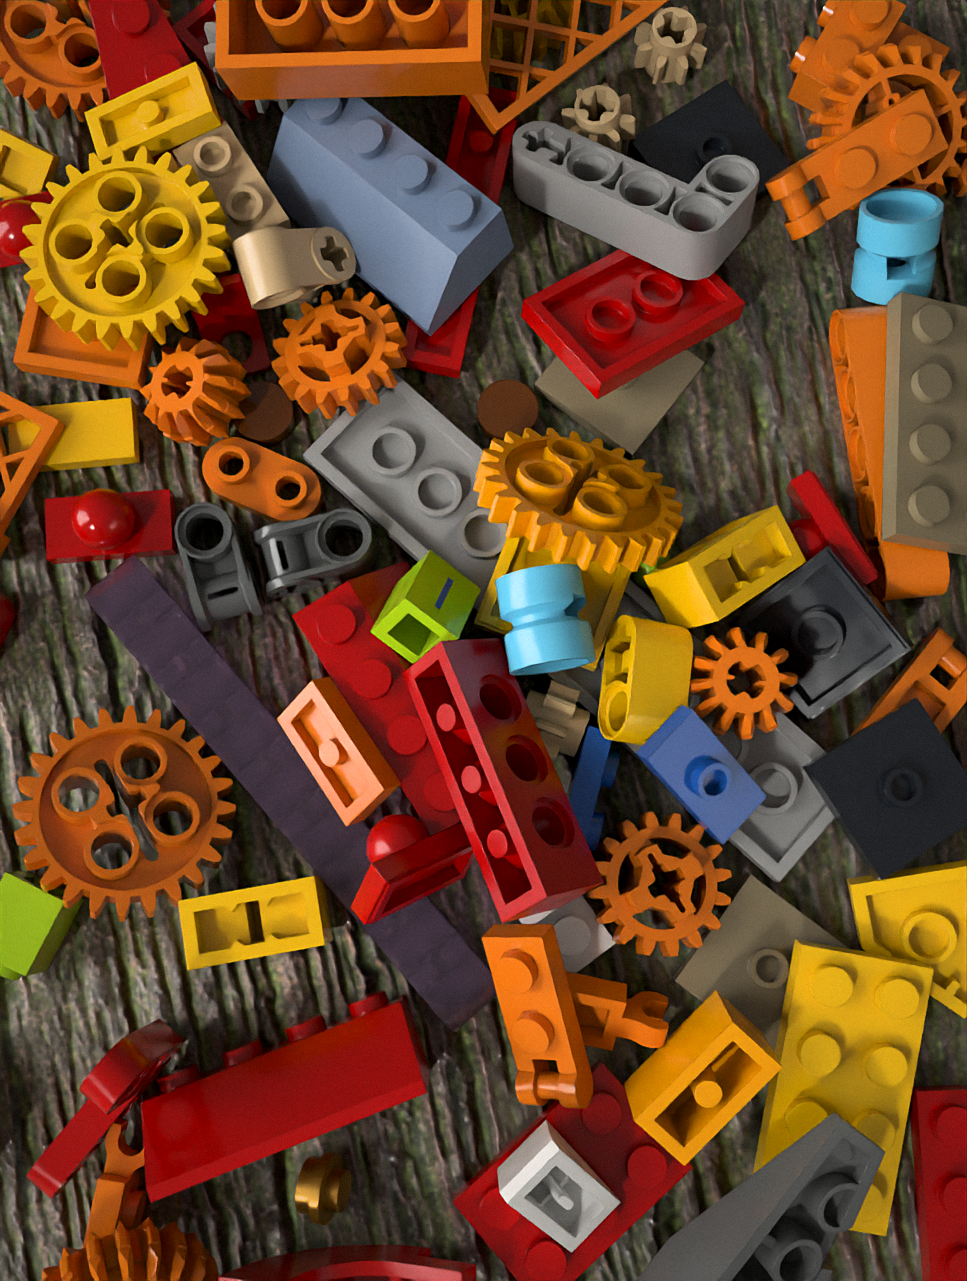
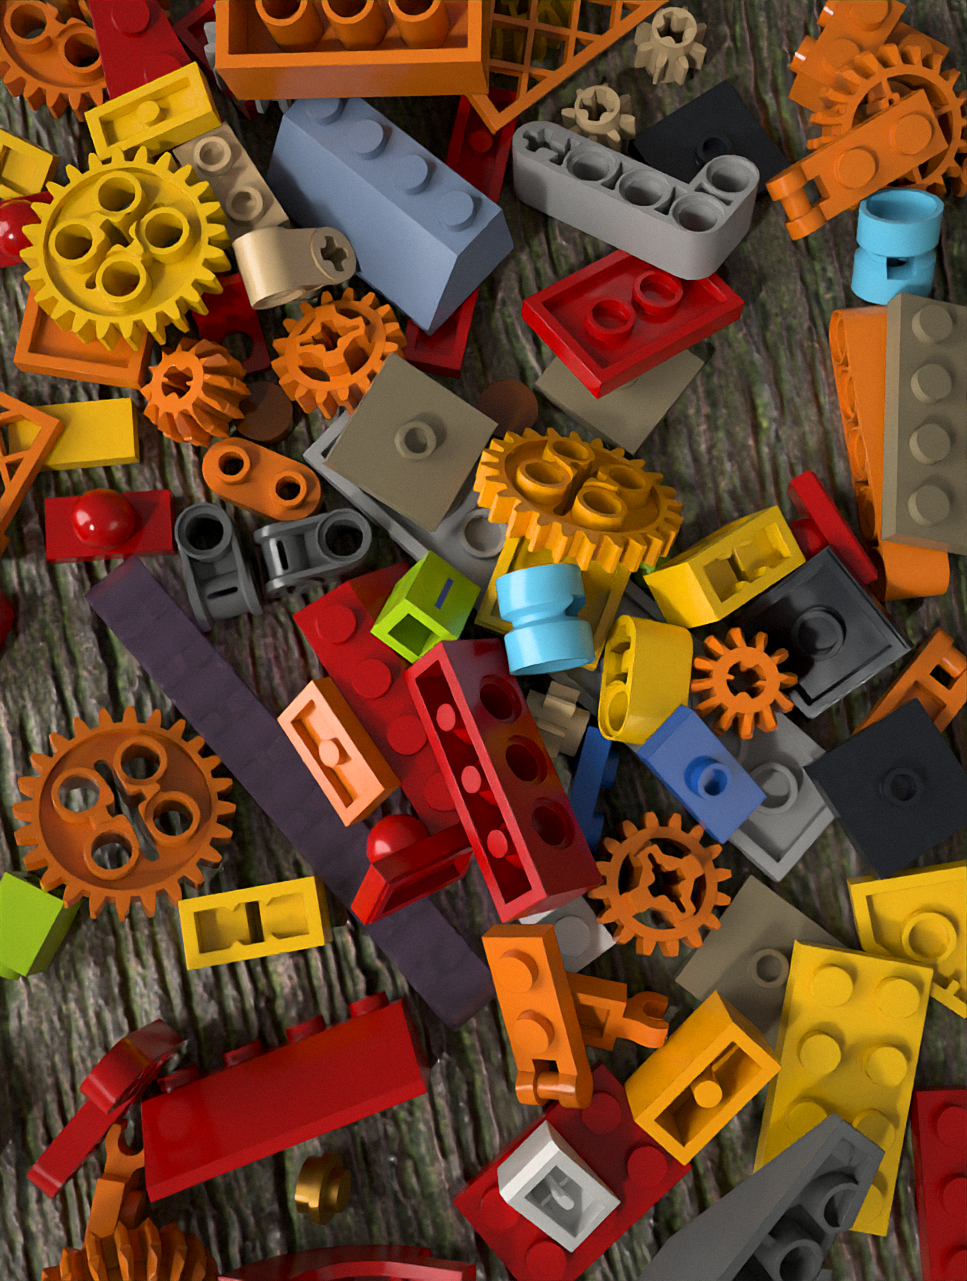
none -> dark tan plate [322,352,498,533]

